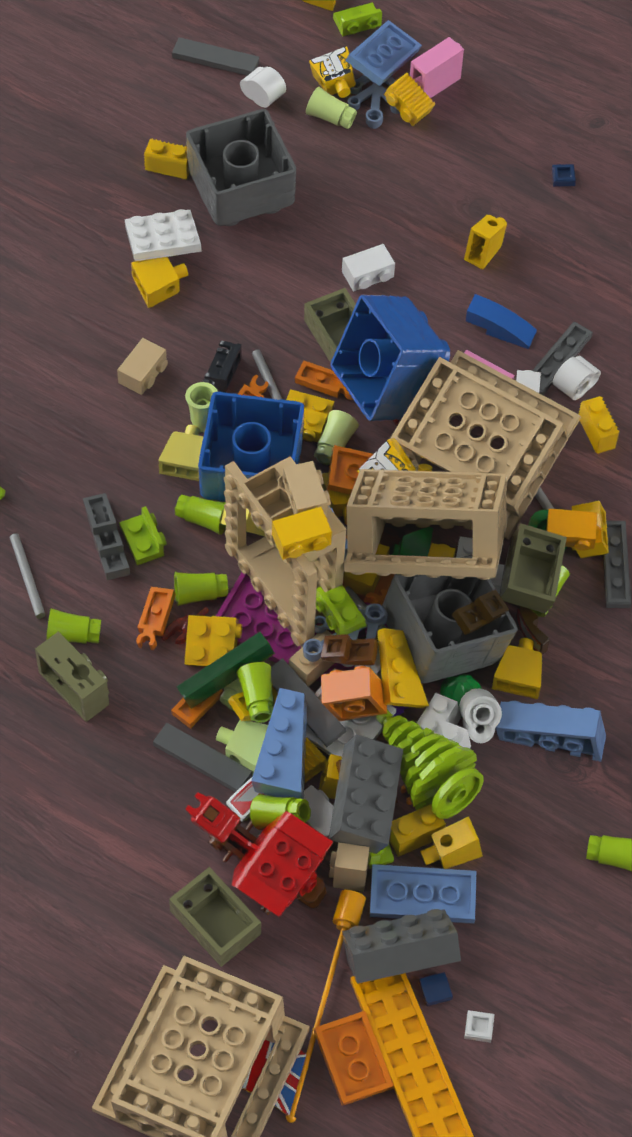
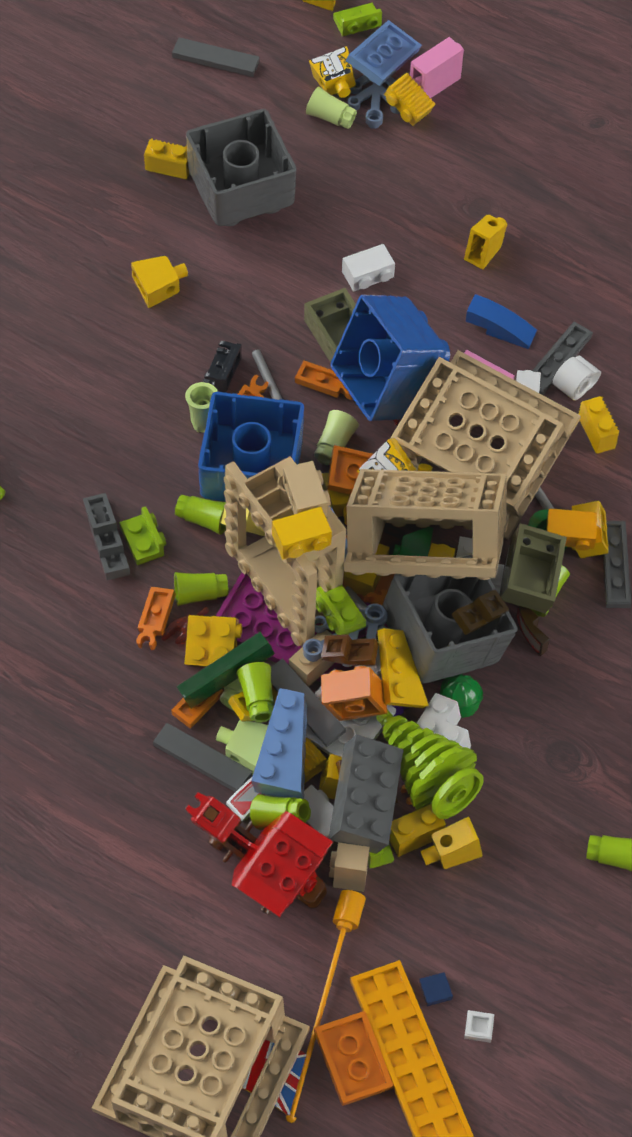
light grey bar [10,534,45,619] -> none
olive piece [35,631,109,722] -> none
lime plant [46,608,101,644] -> none
tan brick [117,338,168,395] -> none
white plate [125,209,202,261] -> none
light yellow torso [159,425,203,481] -> none
olive piece [169,867,261,967] -> none
white piece [240,67,286,108] -> none
yellow plate [286,389,335,442] -> none
dark grey brick [342,909,461,984] -> none
medium blue plate [370,864,476,923] -> none
white piece [459,688,502,743] -> none
yellow torso [492,638,542,699] -> none
medium blue wedge [495,701,606,762] -> none
dark blue tile [551,164,576,187] -> none

